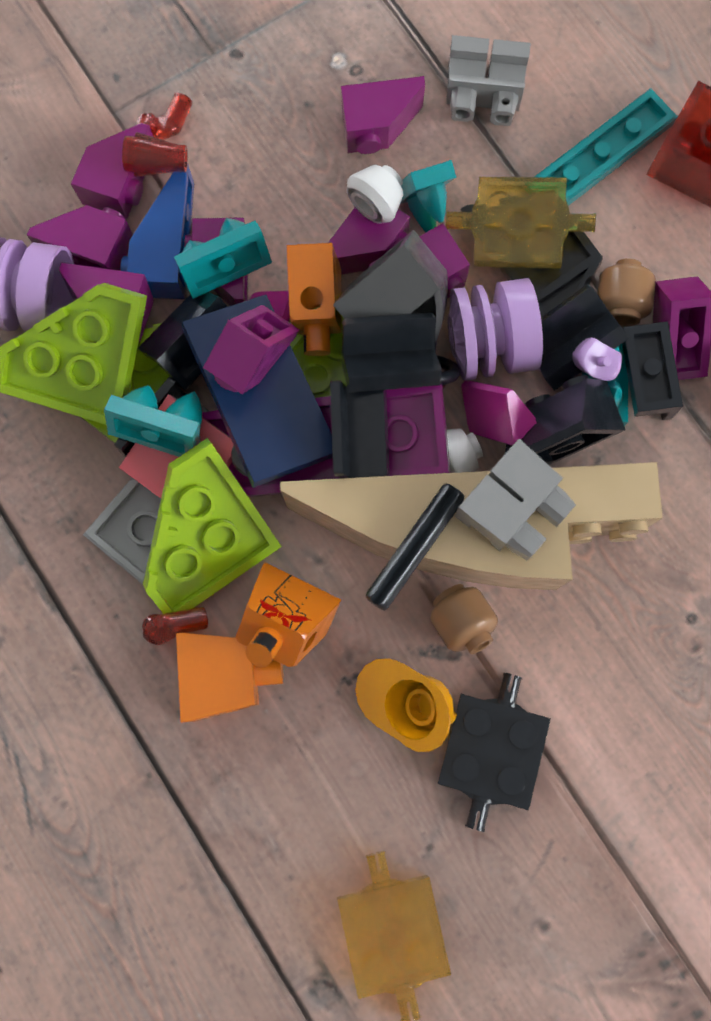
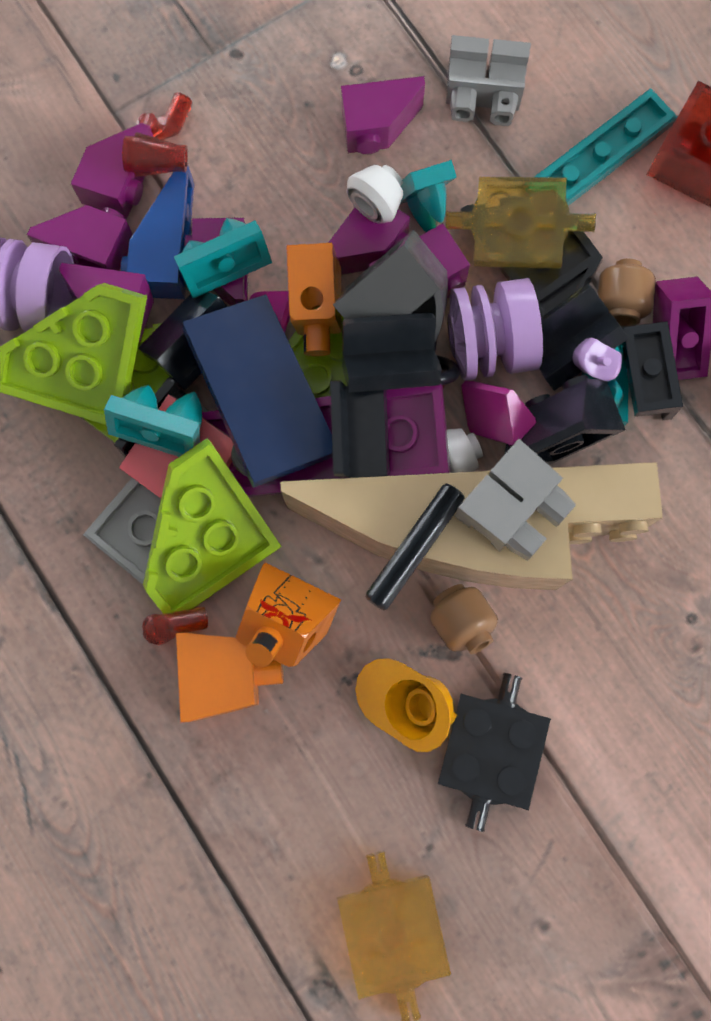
magenta slope [203,305,299,394] -> none

